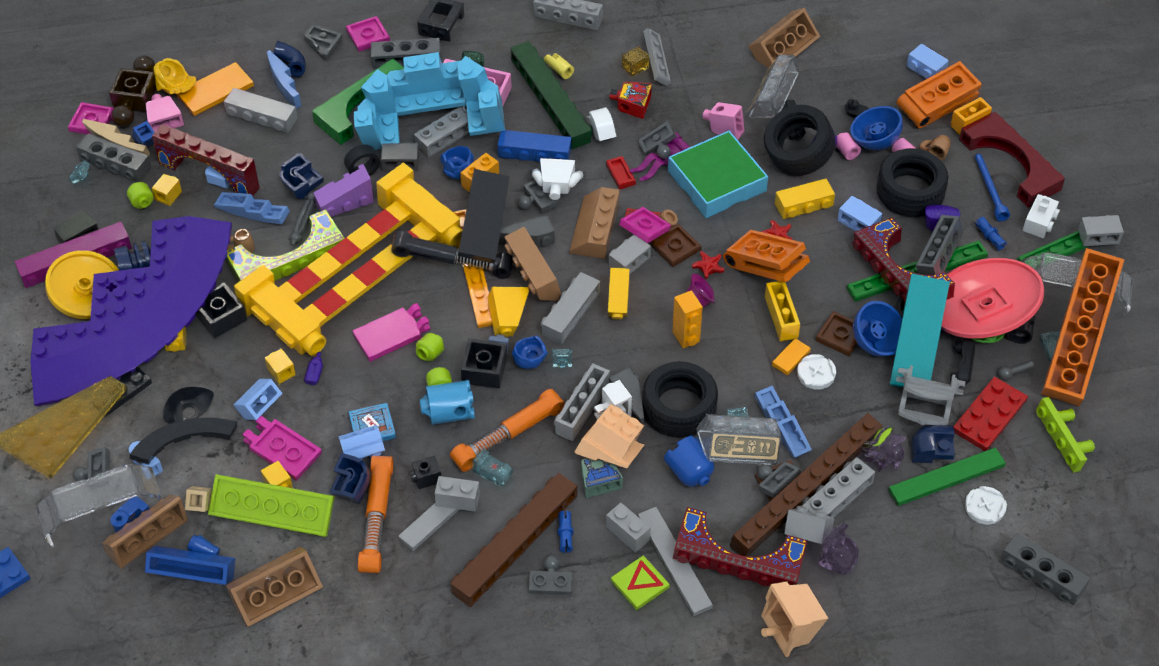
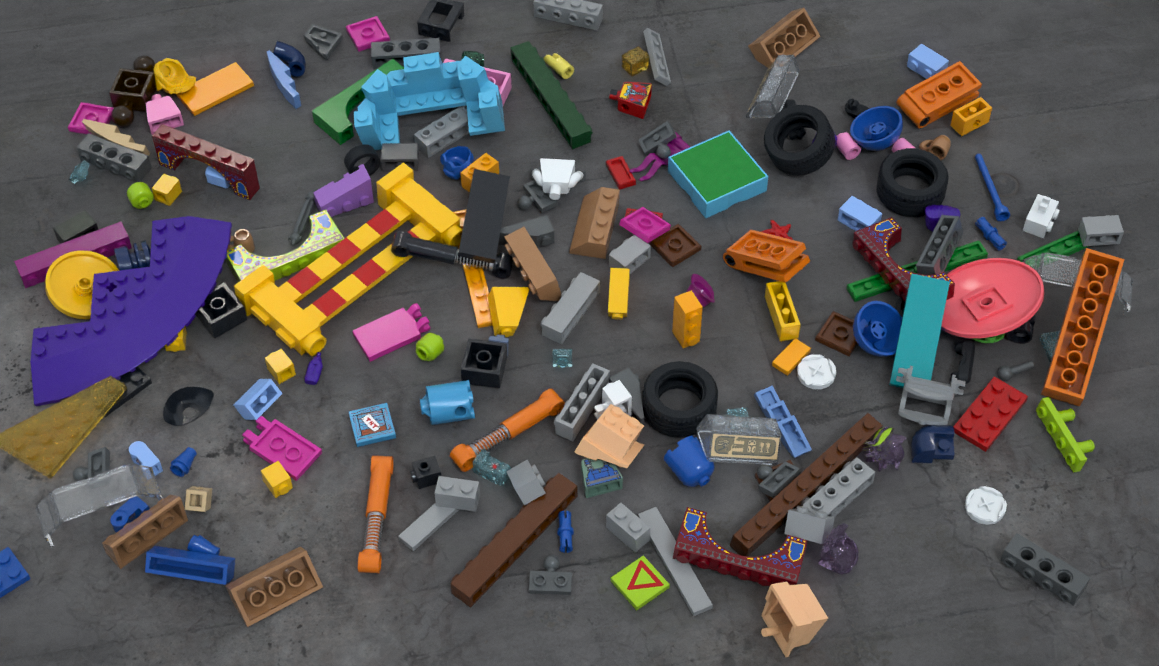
black tile [130,418,237,465] -> none
blue leg [133,121,155,147] -> none
lime tile [208,474,335,537] -> none
medium blue slope [214,192,290,224] -> none
light grey brick [224,88,298,133] -> none
dark blue brick [279,152,324,199] -> none
dark blue brick [329,453,370,504] -> none
light blue brick [338,425,385,460] -> none
lime head [426,367,452,386] -> none
blue brick [498,130,572,162] -> none
blue hair [512,335,548,369] -> none
white brick [586,107,616,141] -> none
medium nougat tile [659,209,678,228] -> none
red animal [692,251,724,279] -> none
bright pink torso [703,102,745,140] -> none
yellow brick [775,178,835,219] -> none
green tile [888,448,1006,506] -> none
dark red arch [959,111,1065,208] -> none
none -> blue cone [170,447,197,477]
none -> light grey brick [506,459,546,505]

